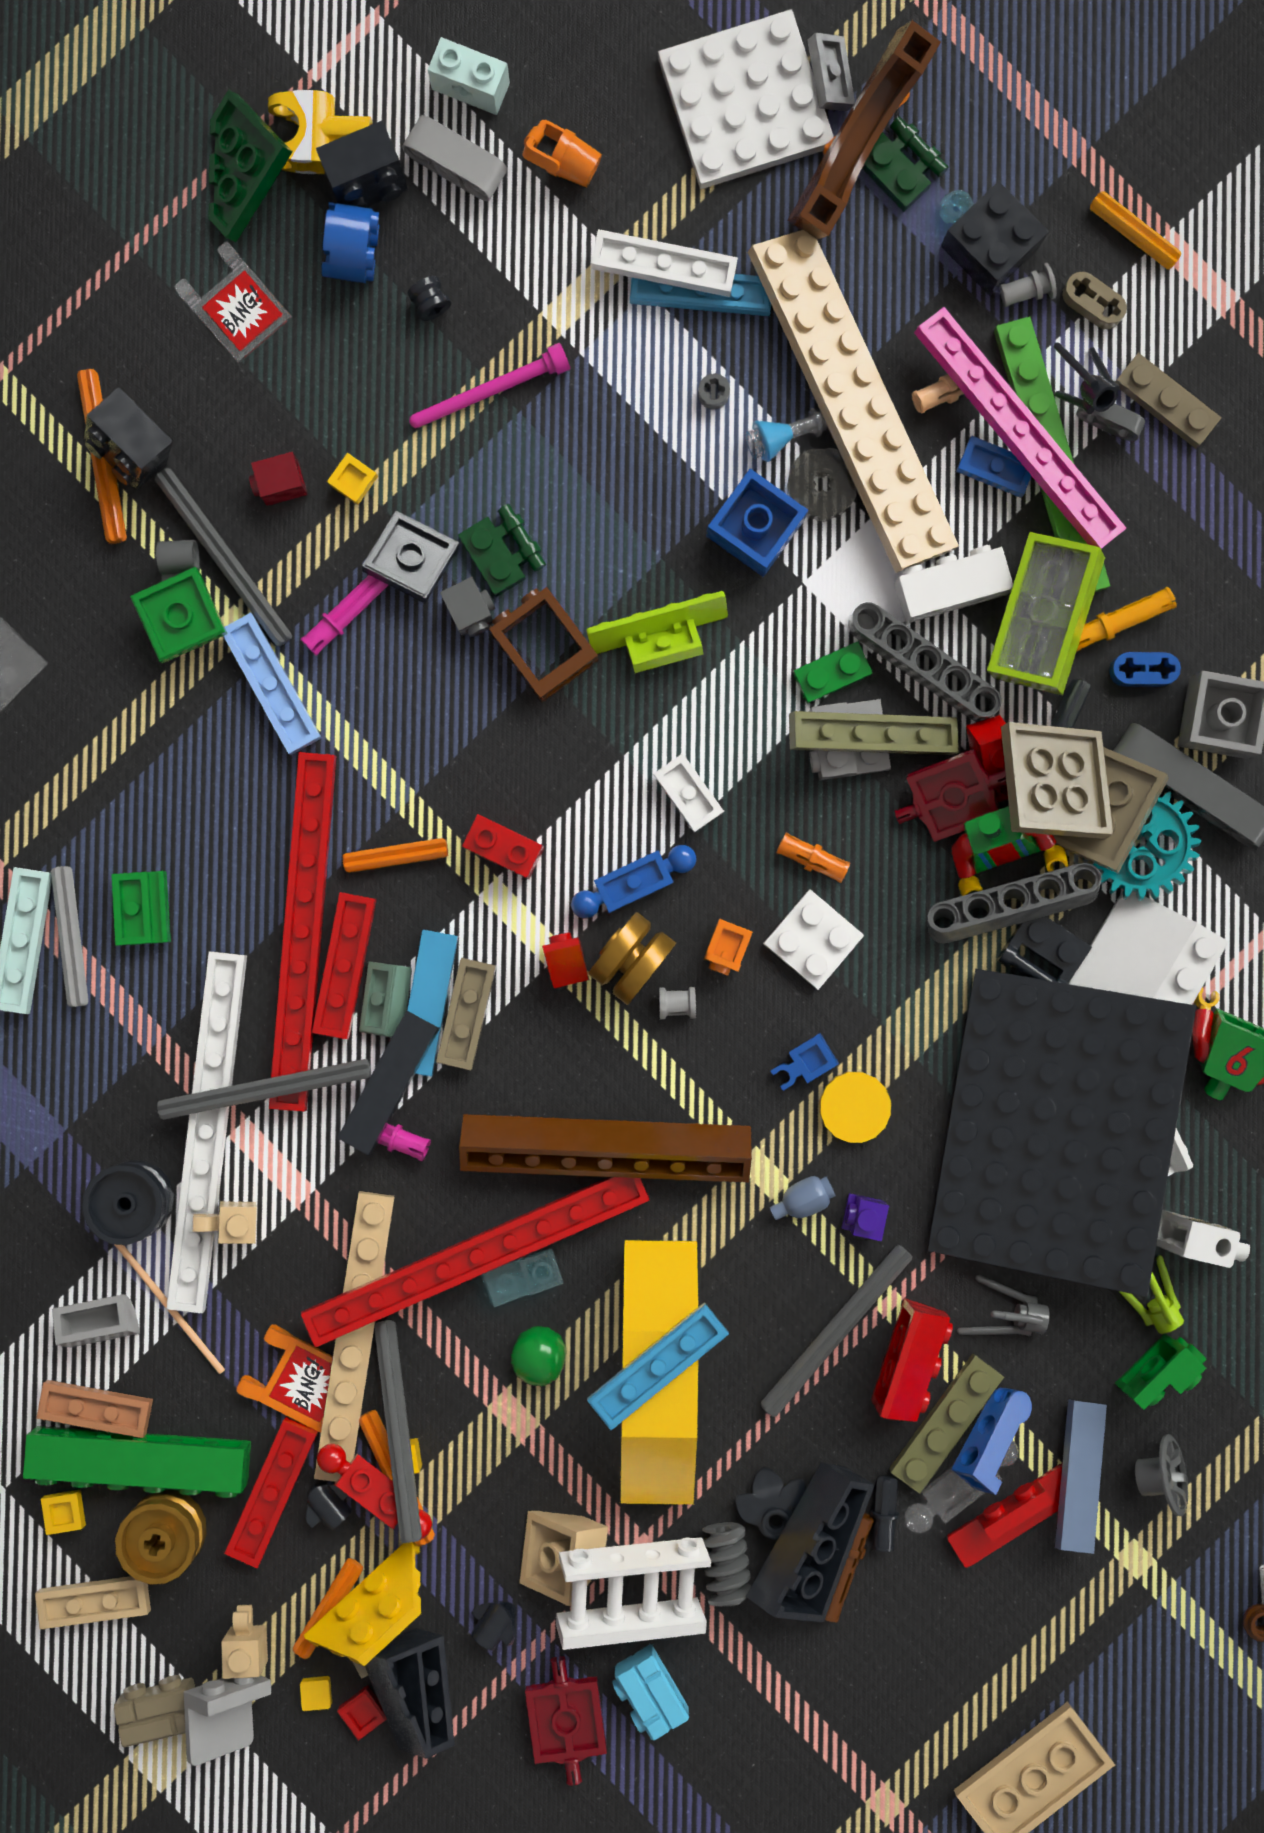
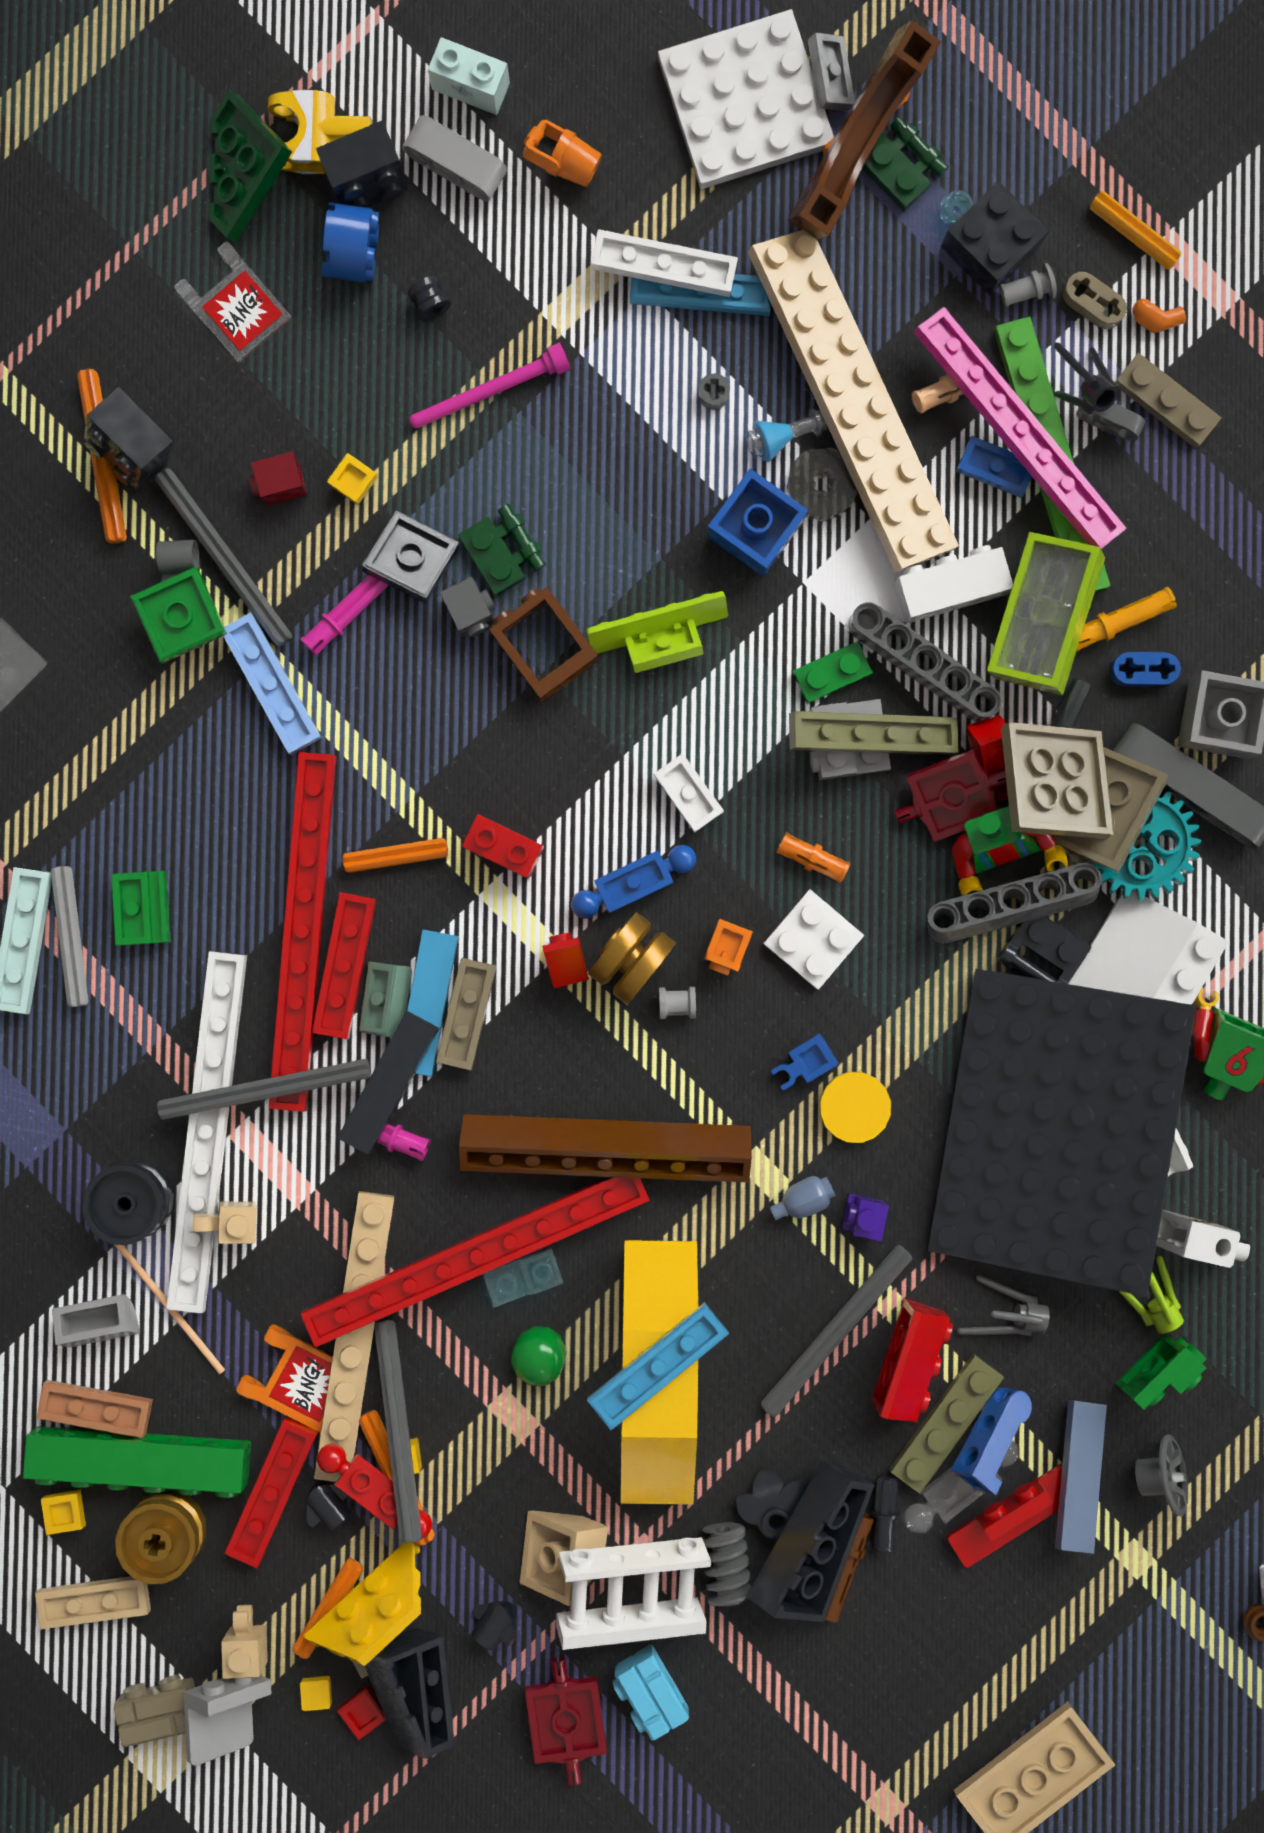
none -> orange arm [1132,299,1186,333]

